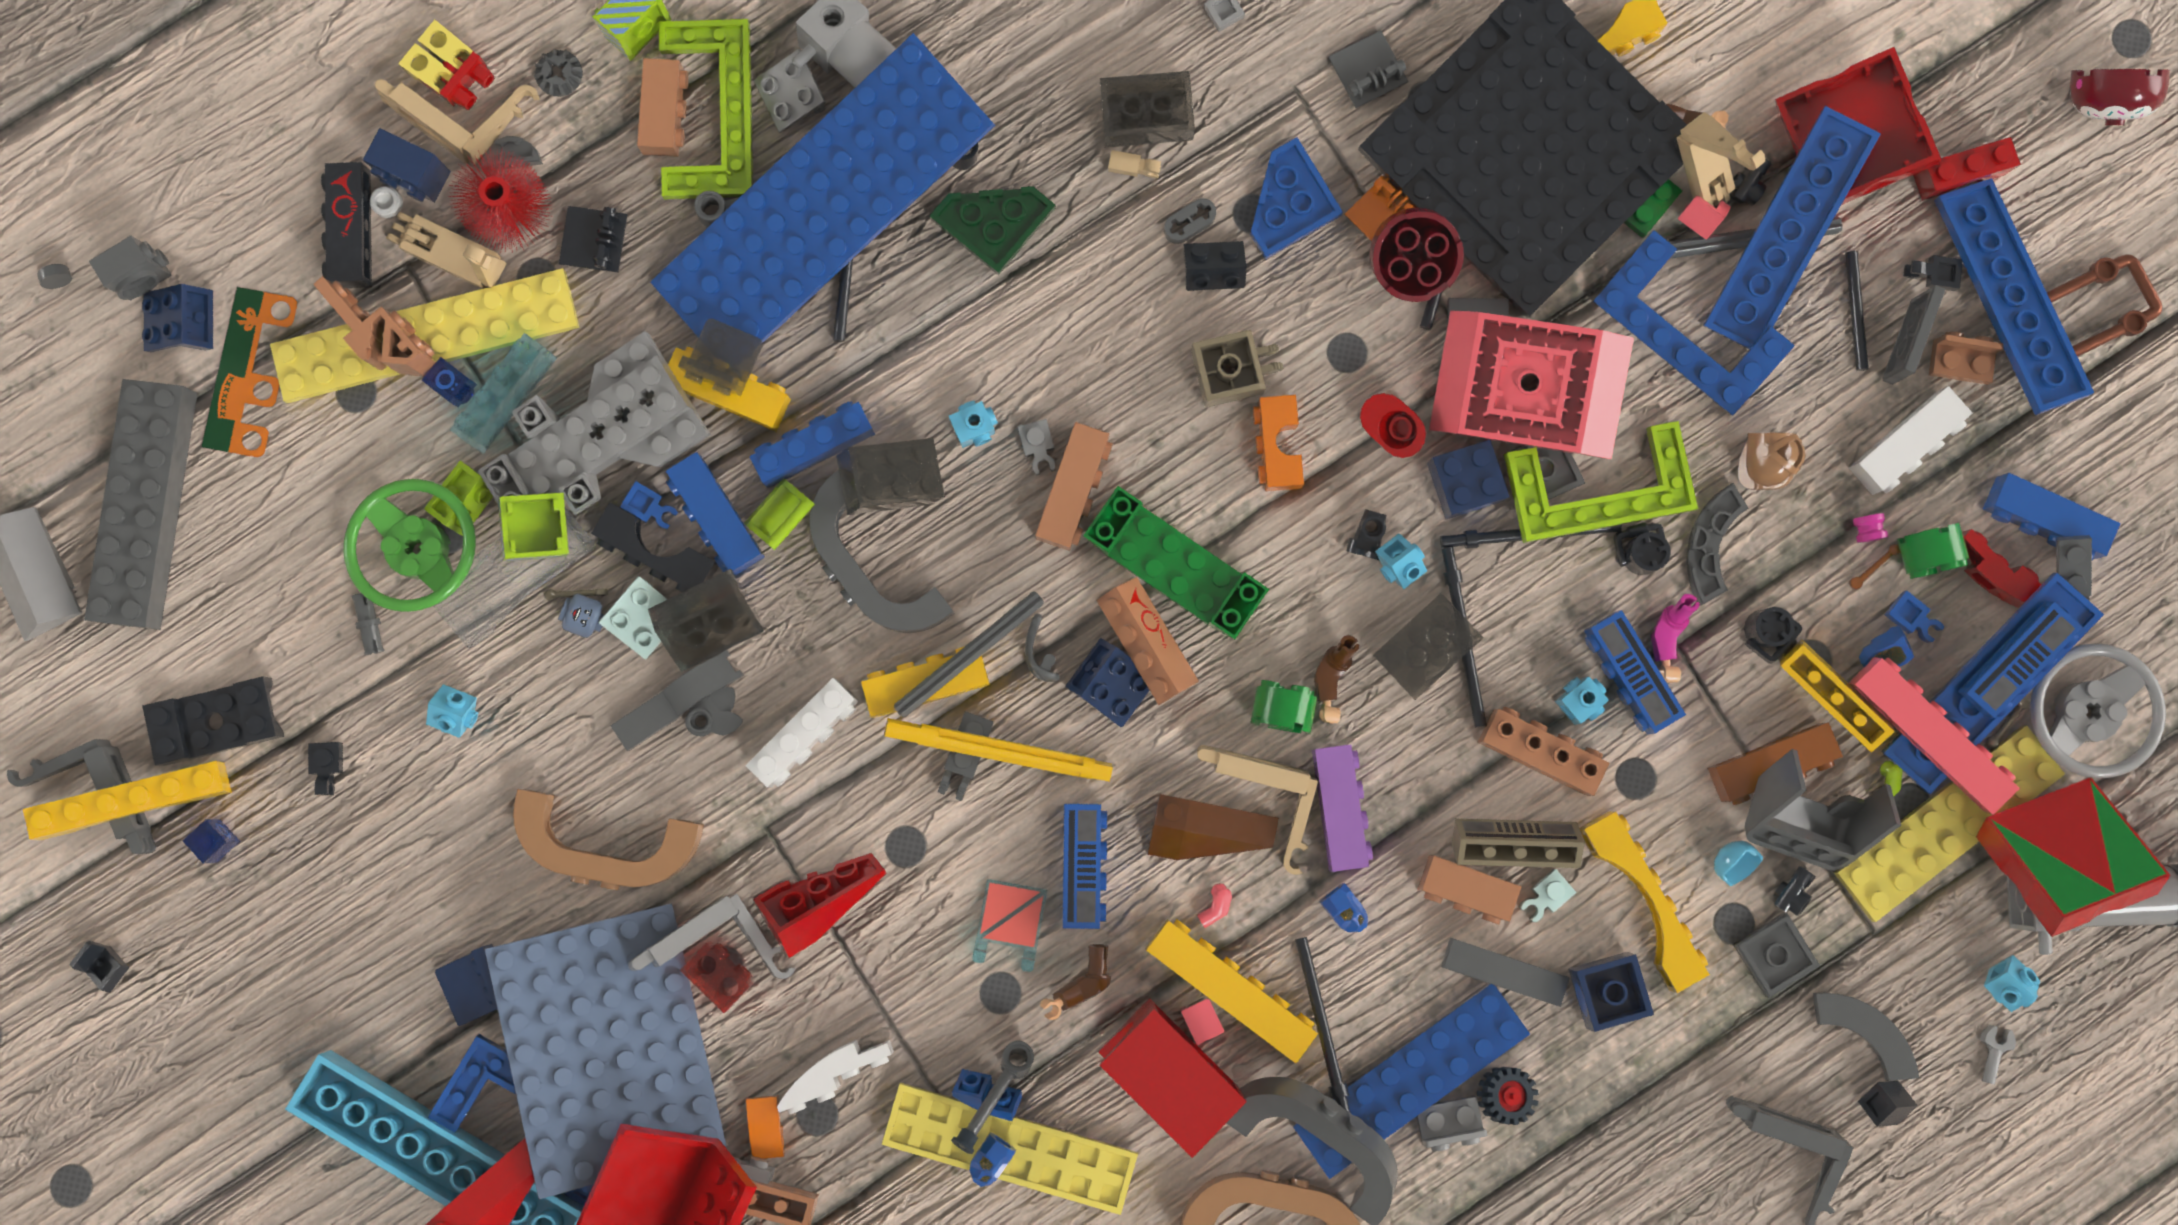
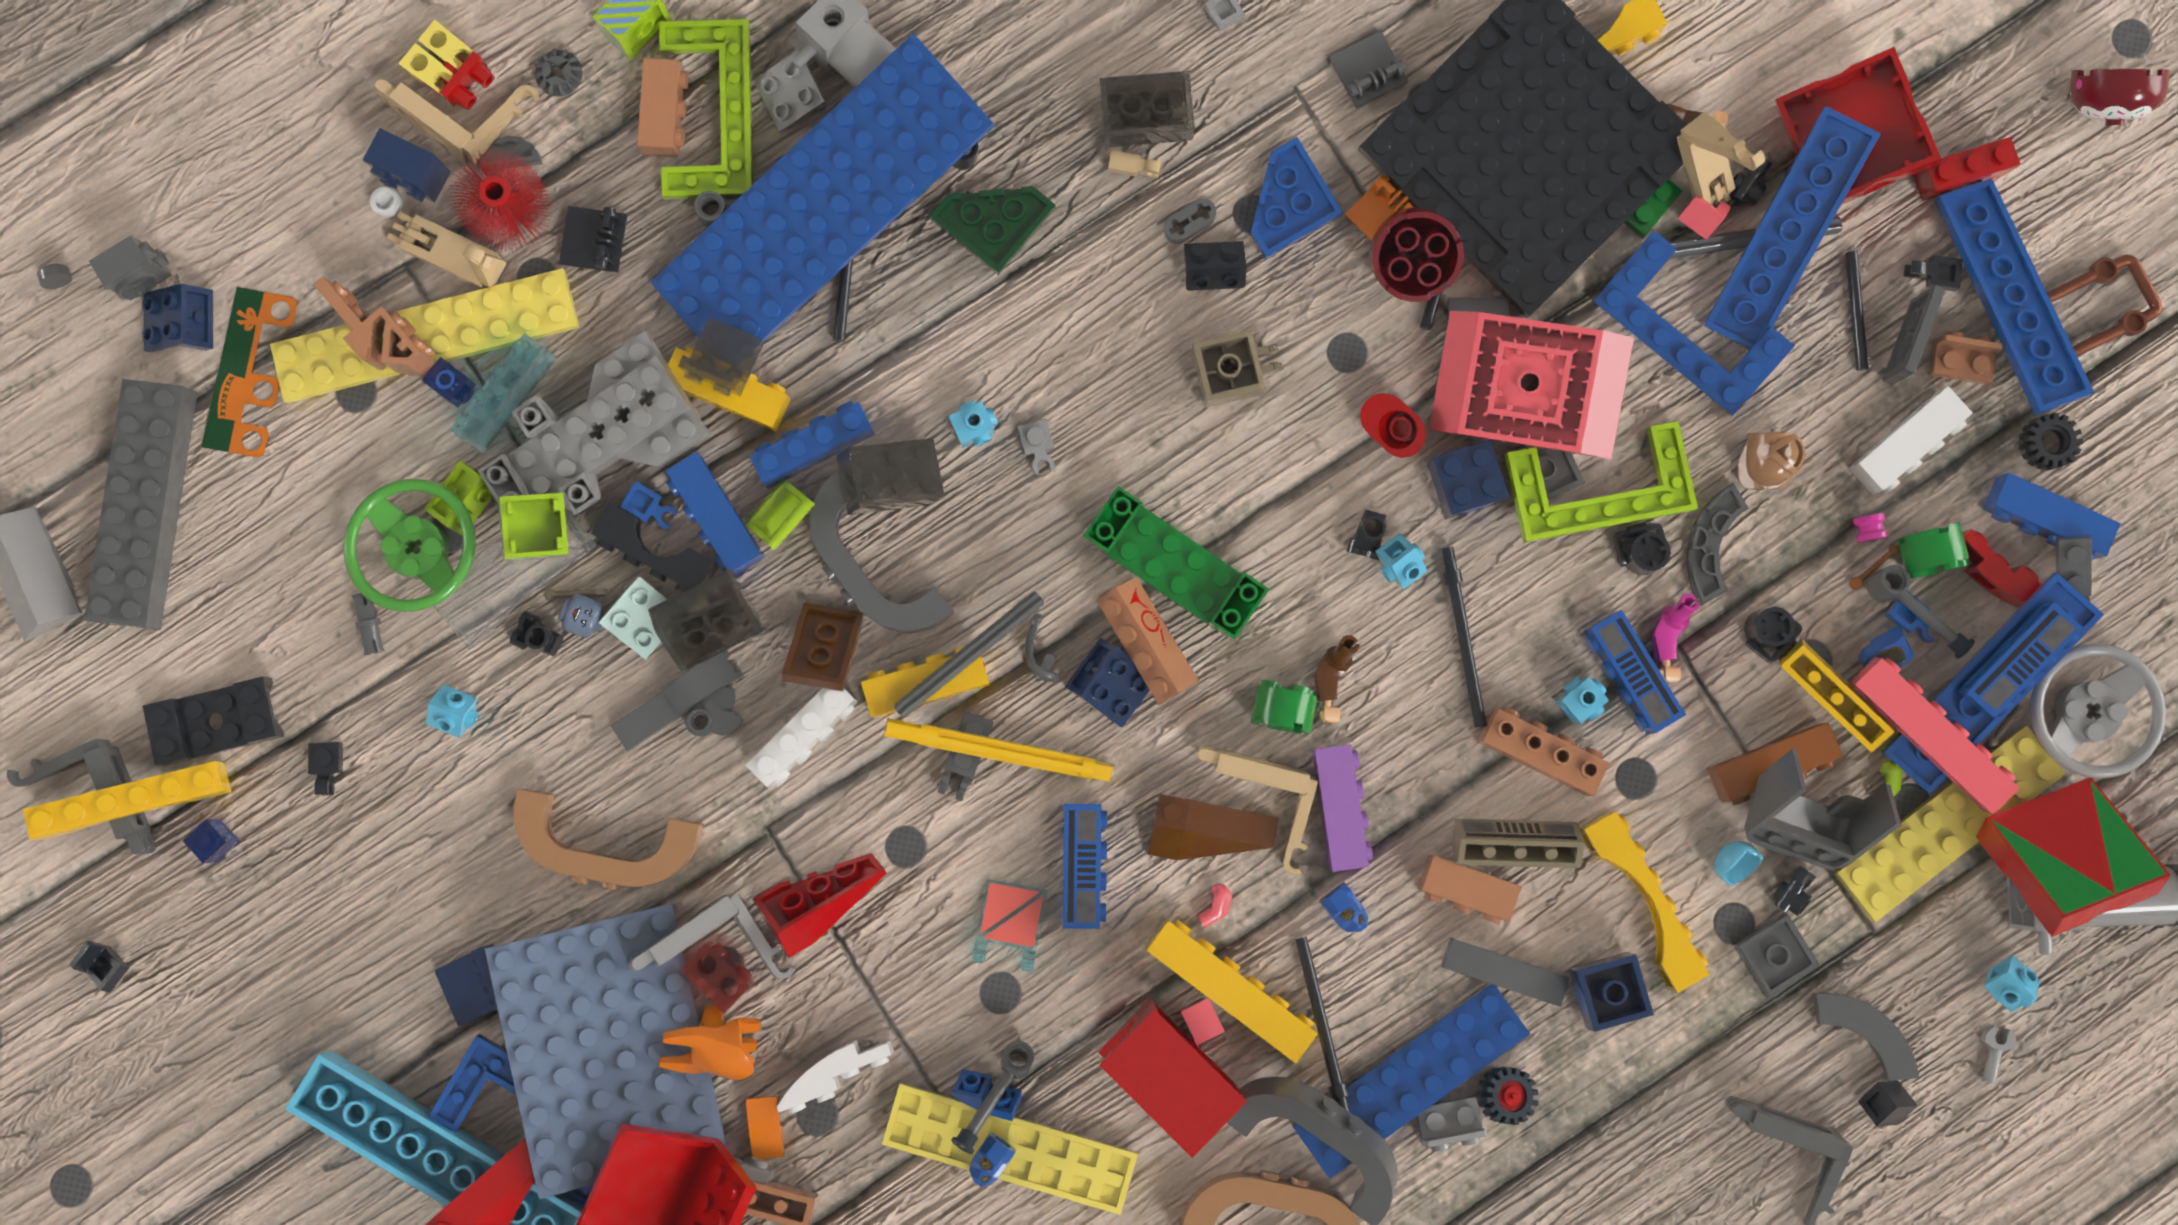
black brick [321,162,372,288] -> none
nougat brick [1035,422,1113,551] -> none
reddish brown arm [1040,944,1111,1020] -> none
orange arch [1253,395,1304,492] -> none
clear smoke brick [1373,593,1484,701] -> none
black bar [1440,525,1622,549] -> none
light aqua plate [1519,869,1577,922] -> none
none -> black plate [510,611,563,656]
none -> orange piece [659,1006,761,1080]
none -> reddish brown plate [782,603,863,691]
none -> dark grey piece [1867,565,1975,659]
none -> black tyre [2019,413,2083,470]

